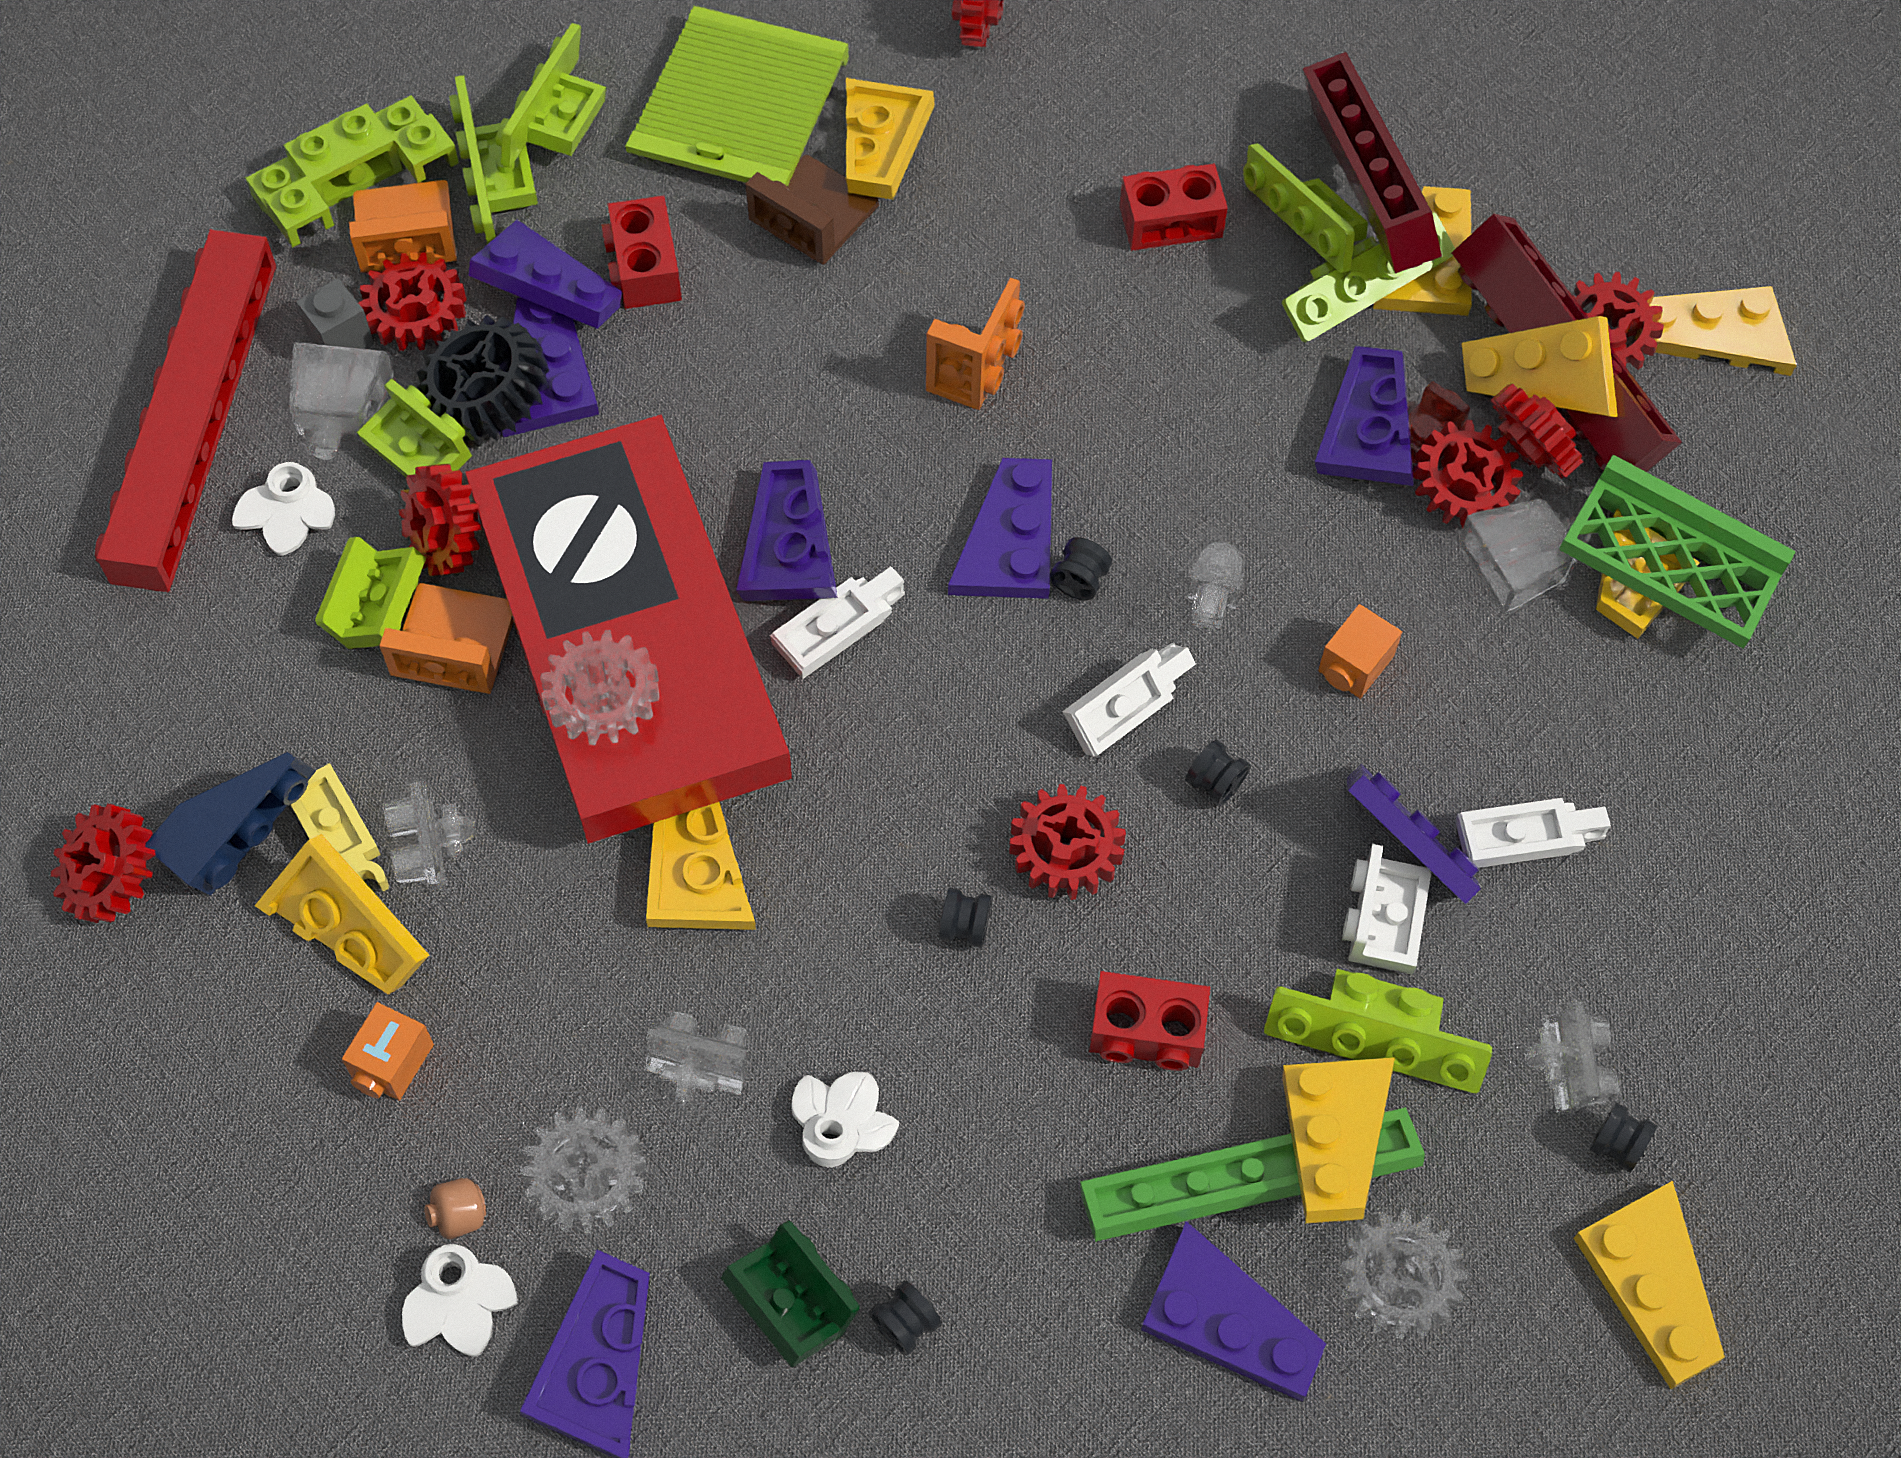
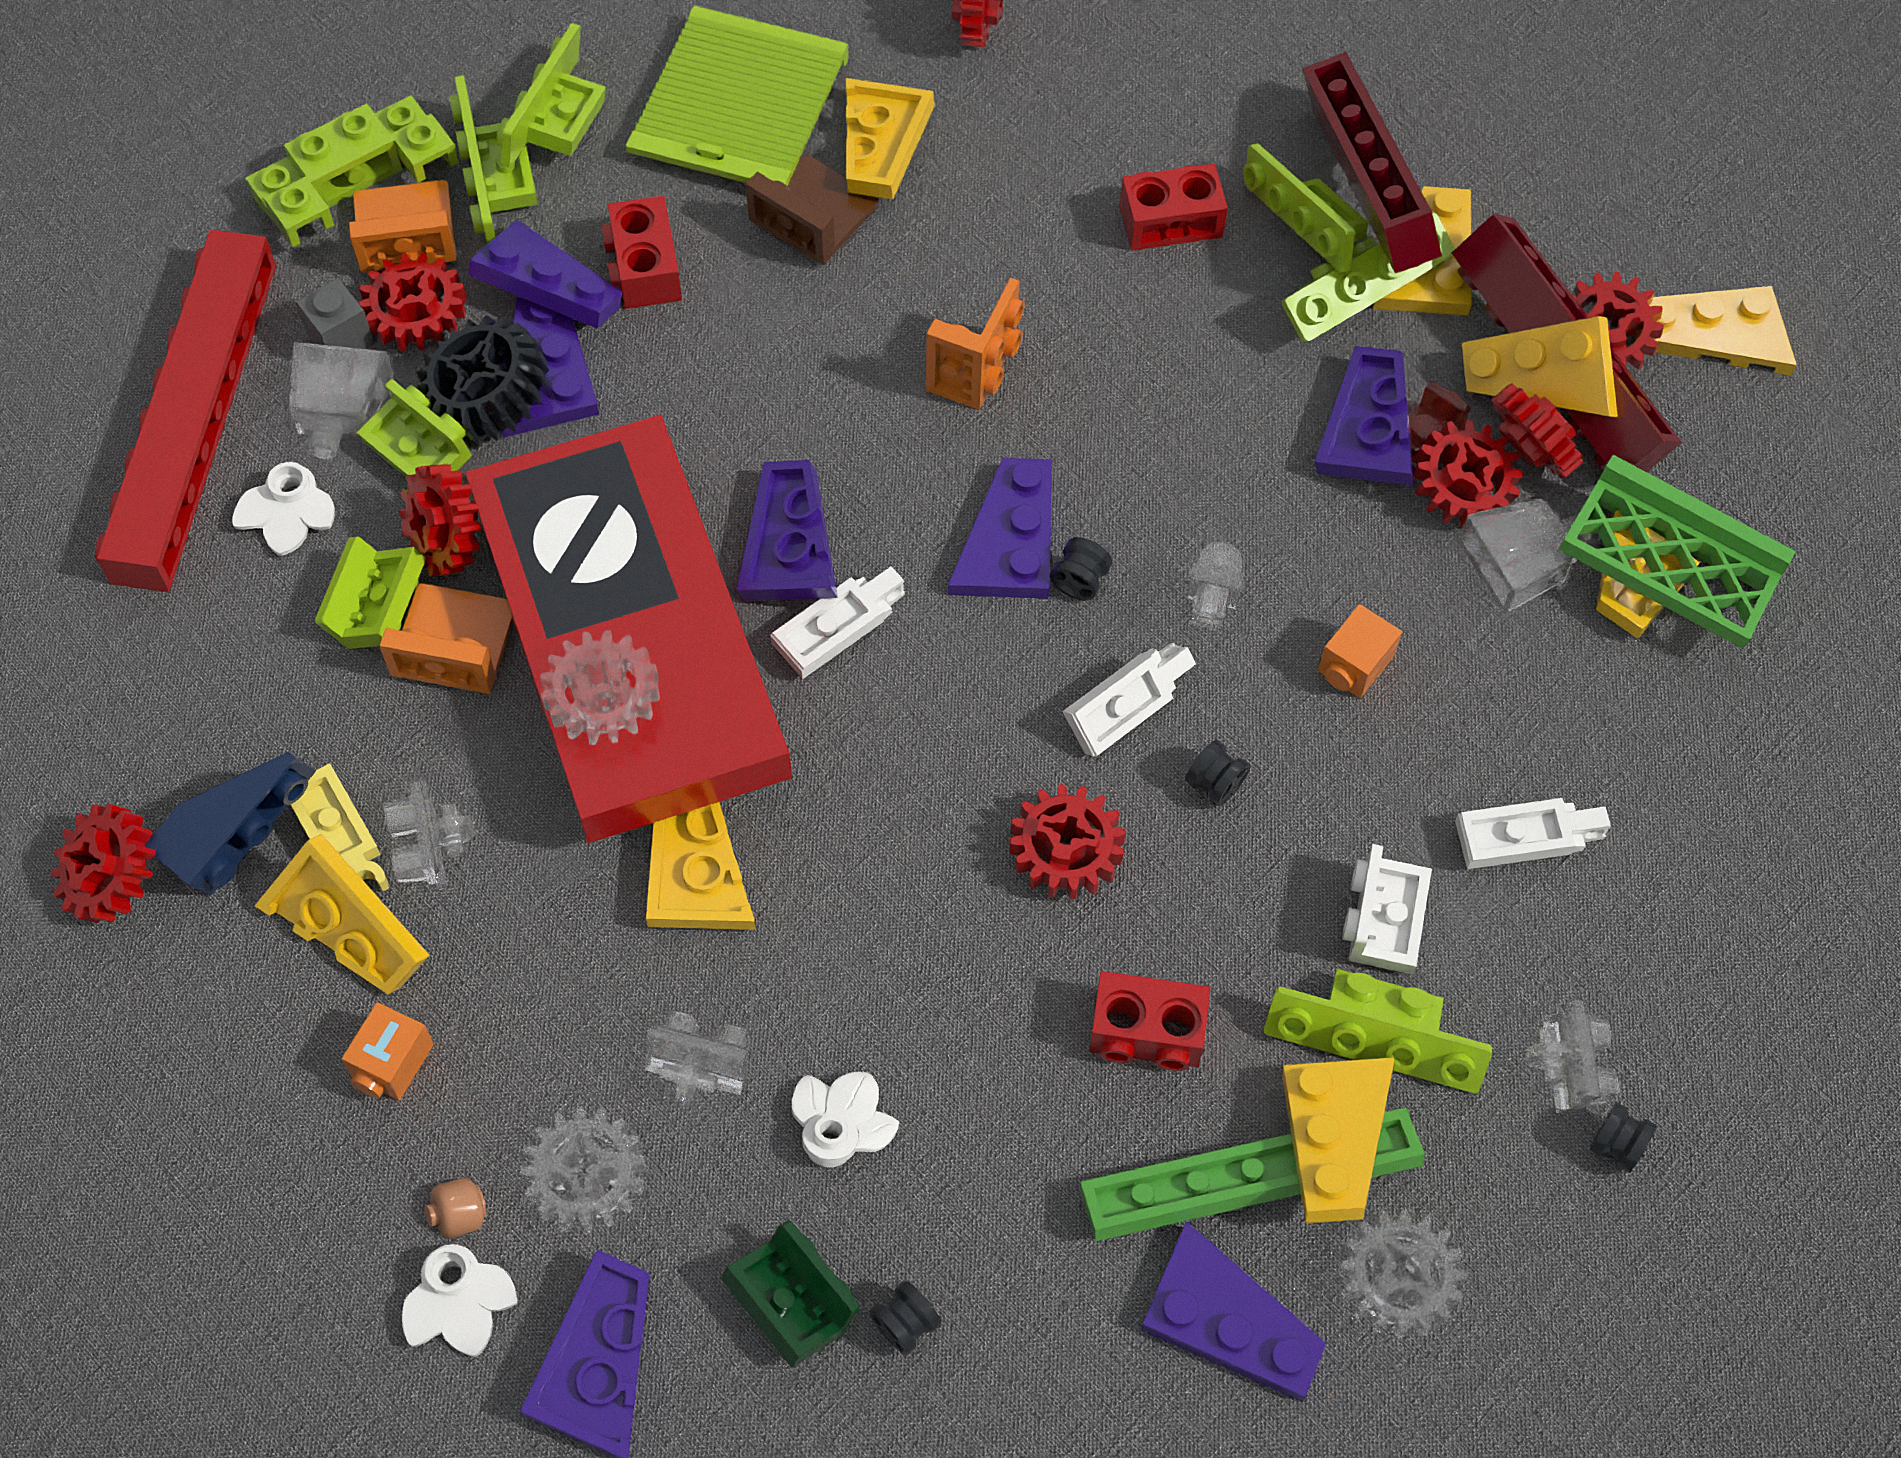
black wheel [939,887,992,948] -> none
dark purple wing [1346,764,1481,904] -> none
yellow wing [1573,1181,1725,1389] -> none

